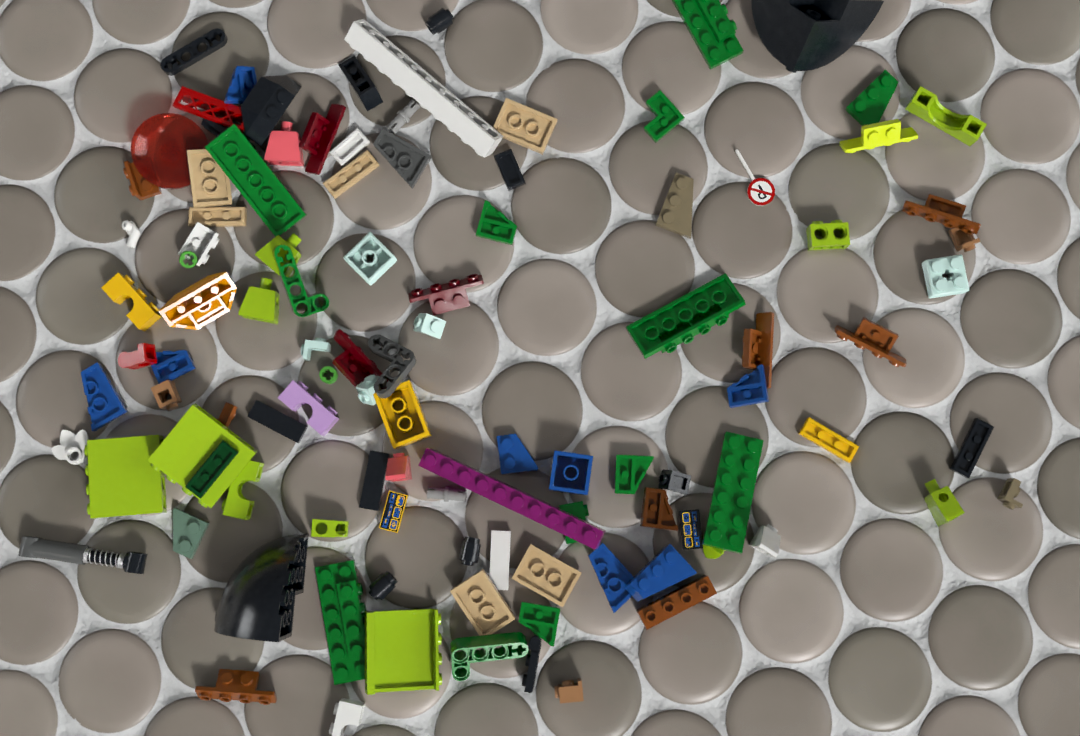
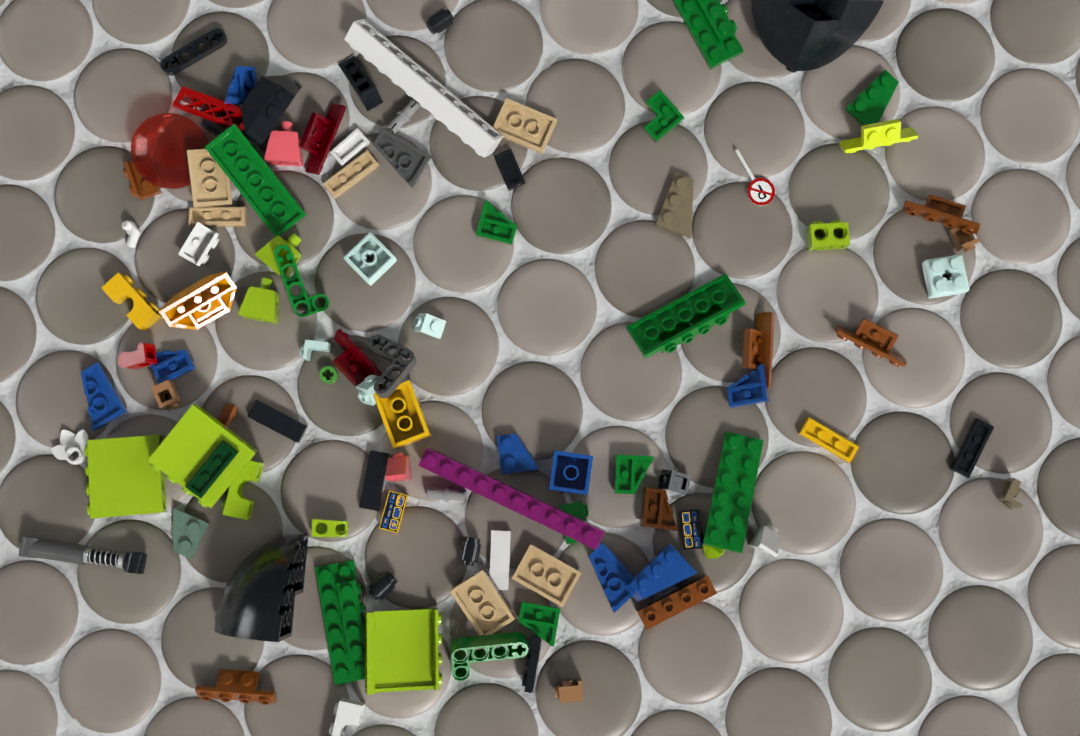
bright green bush [179,251,197,268] -> none
lavender arch [278,380,339,436] -> none
bracket [408,274,484,315] -> none
lime arch [905,86,987,146] -> none
lime torso [924,479,965,527] -> none

